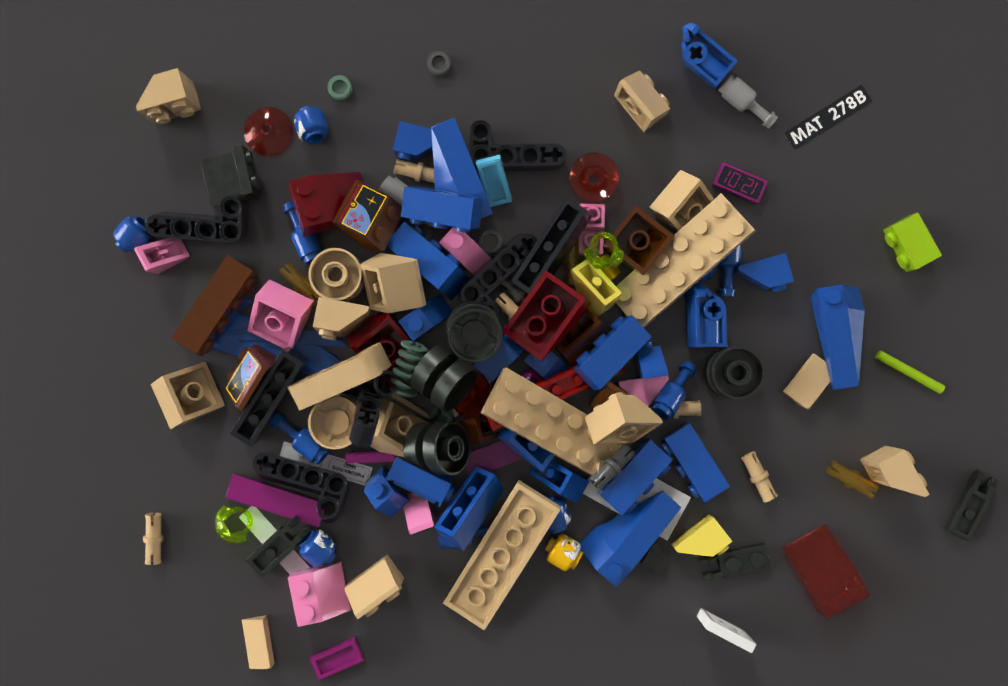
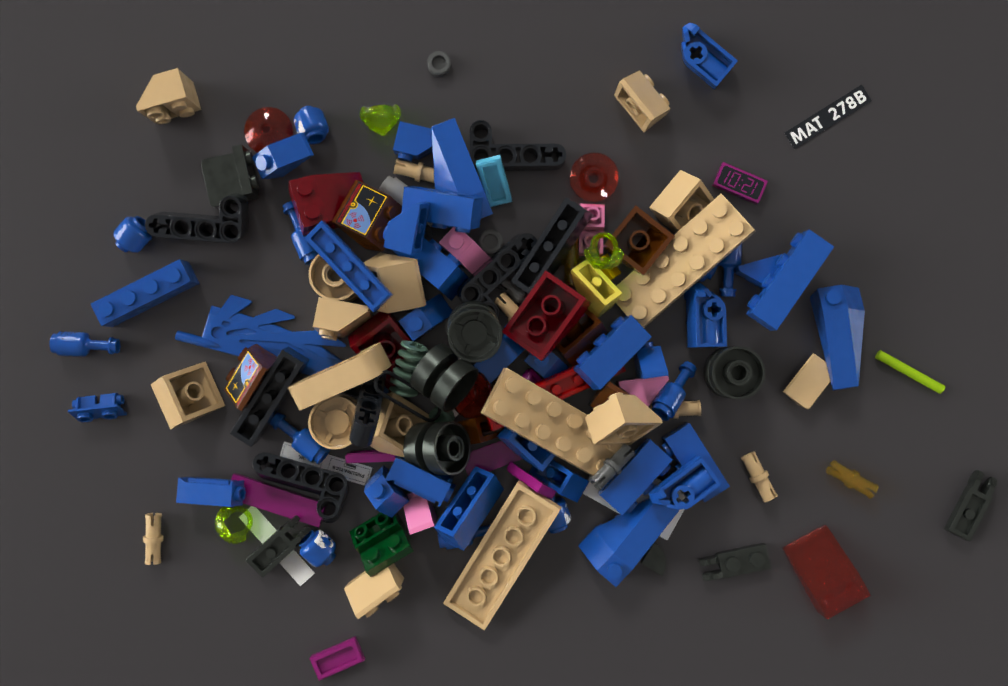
bright pink slope [134,238,190,274] -> none
reddish brown brick [171,255,257,357] -> none
tan slope [242,615,275,669] -> none
bright pink slope [247,279,314,349] -> none
clear yellow pin [279,261,322,307] -> none
bright pink slope [288,561,351,627] -> none
sand green tile [327,75,353,102] -> none
yellow head [545,534,583,571] -> none
light yellow slope [671,514,732,557] -> none
white tile [697,608,757,653] -> none
light grey piece [718,75,778,128] -> none
tan slope [860,446,929,497] -> none
lime brick [883,212,942,272] -> none
none -> blue piece [49,331,121,357]
none -> blue hinge [68,393,127,422]
none -> blue brick [91,259,200,327]
none -> blue window [176,477,246,507]
none -> blue slope [252,132,314,179]
none -> blue tile [304,220,393,312]
none -> dark green brick [349,513,414,577]
none -> clear neon green piece [360,104,401,136]
none -> blue slope [383,201,430,255]
none -> magenta tile [506,462,557,499]
none -> blue piece [648,455,722,510]
none -> blue brick [746,229,834,331]

